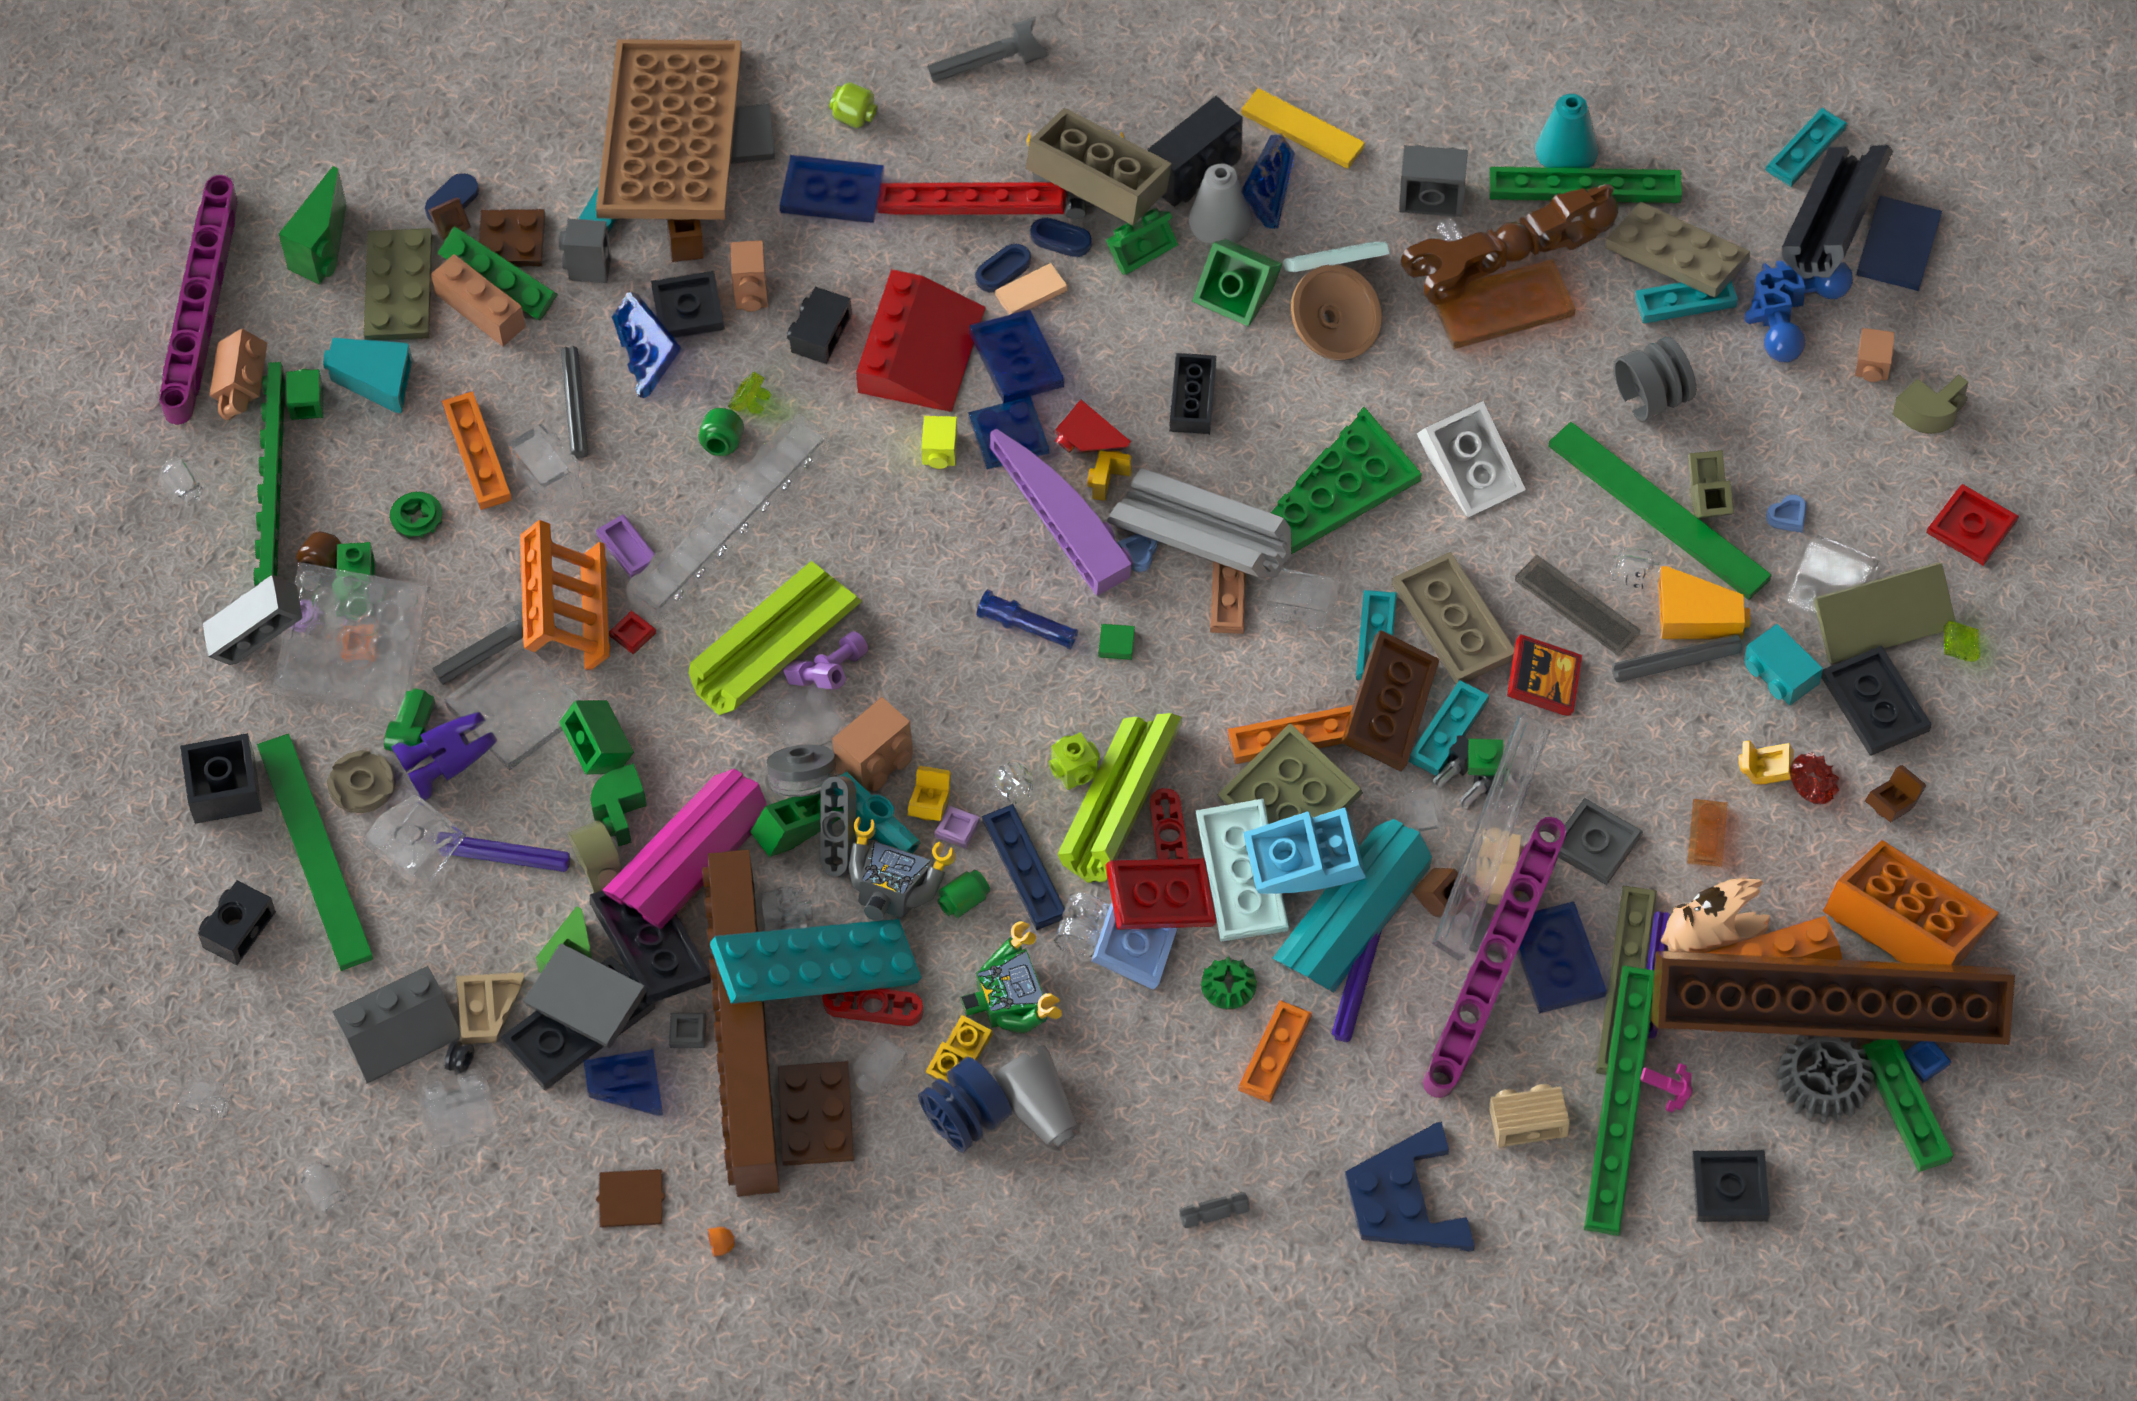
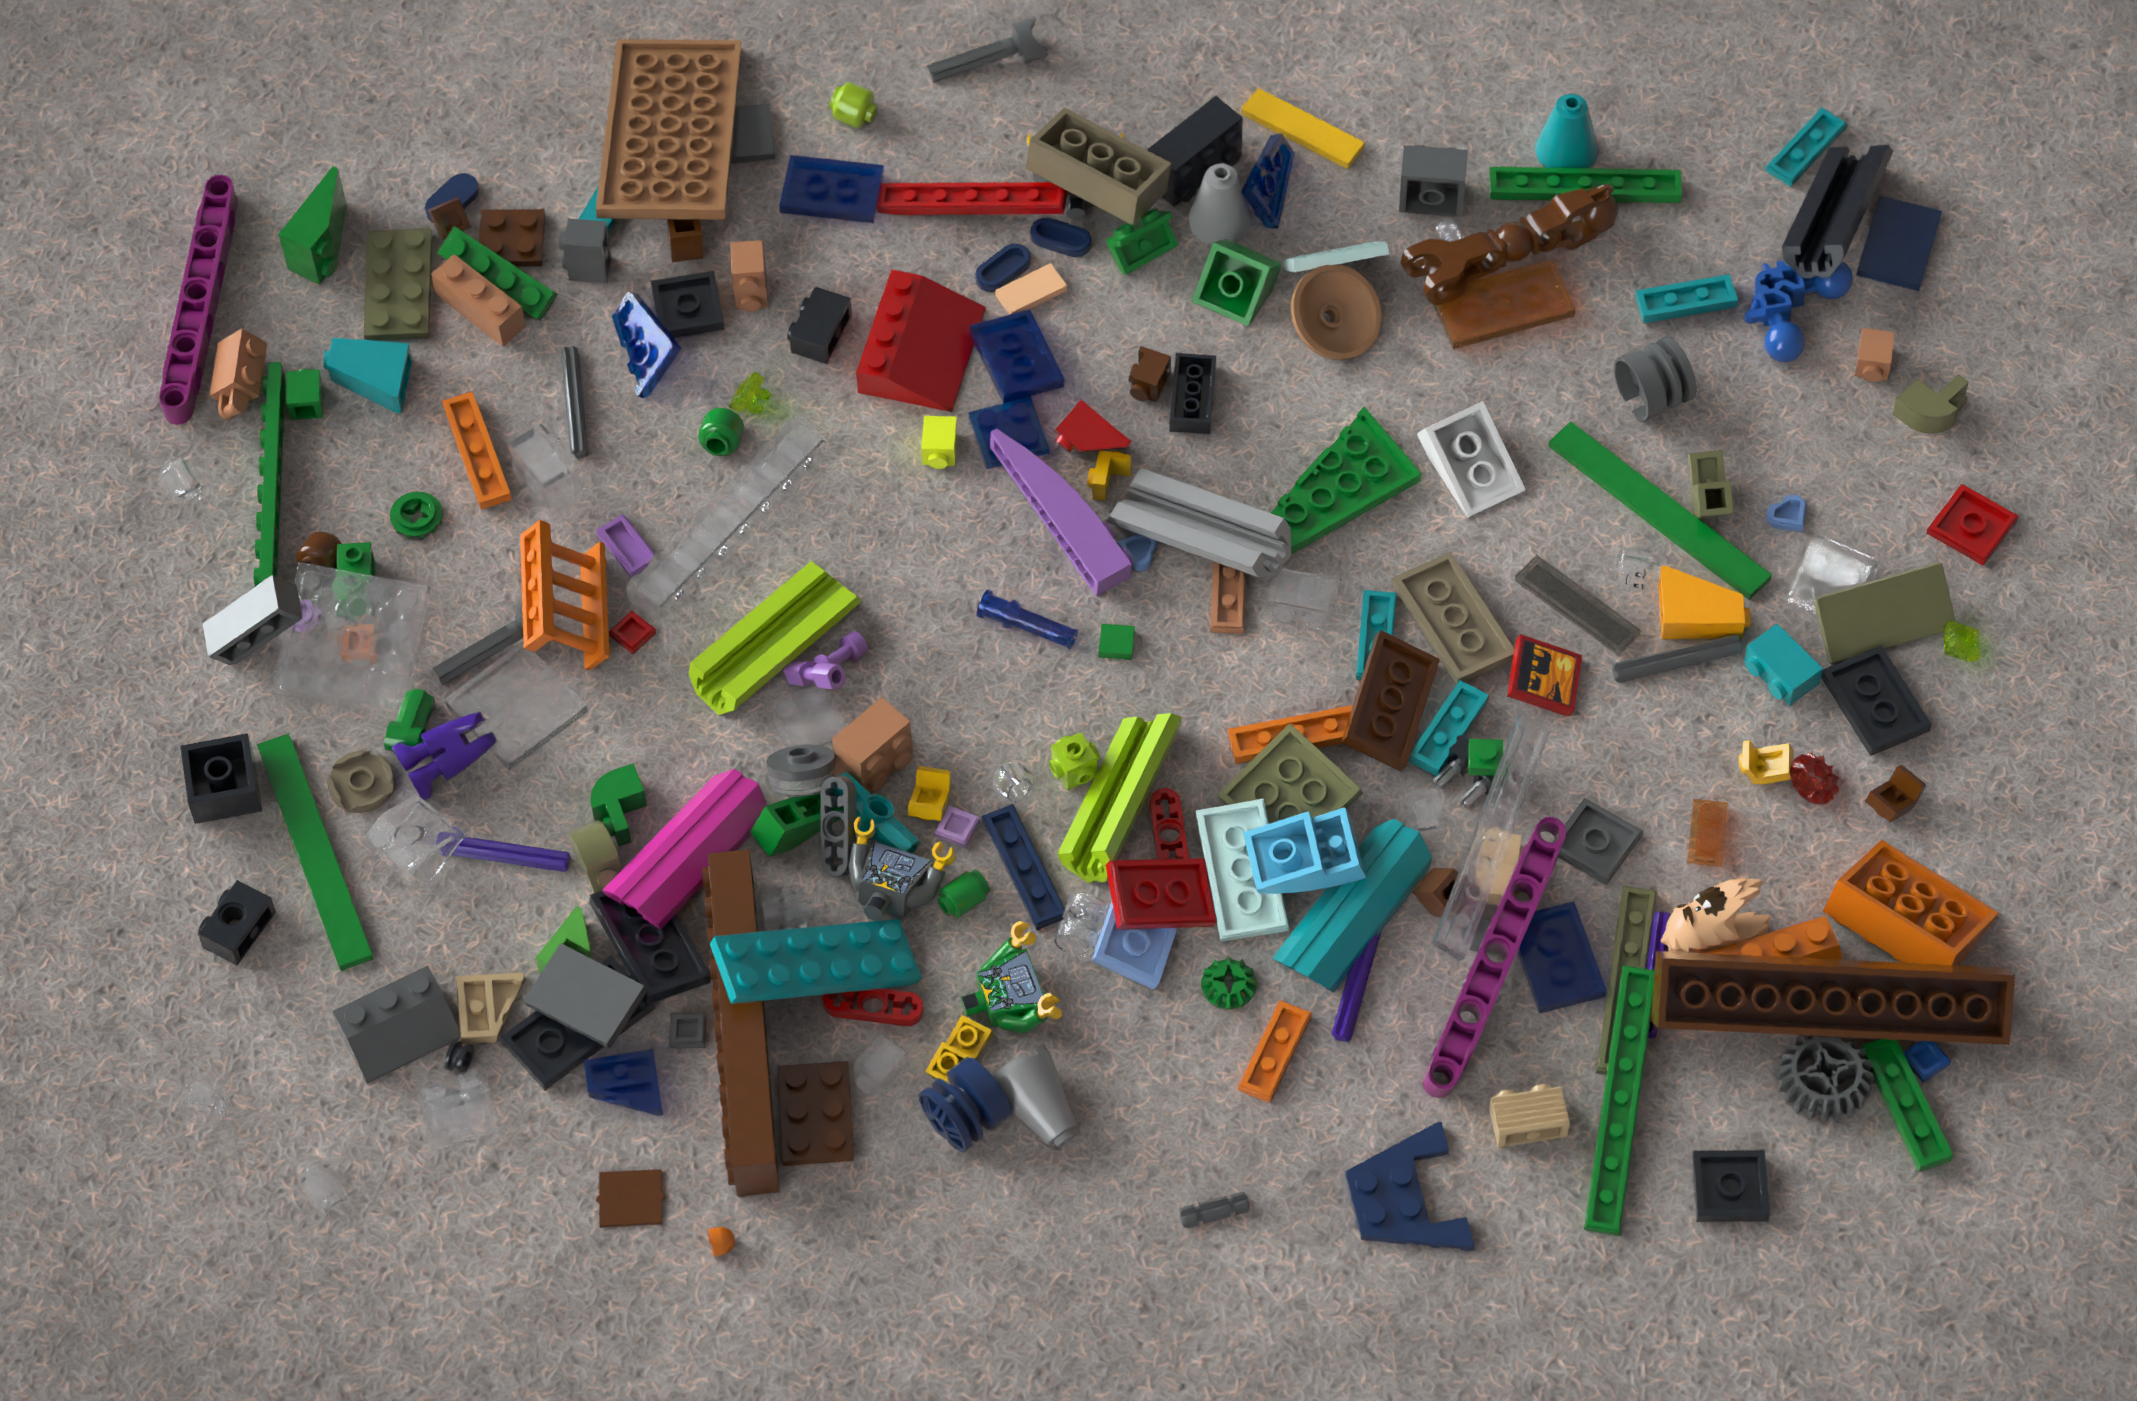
green brick [559,700,634,775] -> none
dark tan plate [1606,202,1750,298] -> none
dark pink piece [1640,1063,1693,1112] -> none
none -> reddish brown brick [1129,346,1171,402]

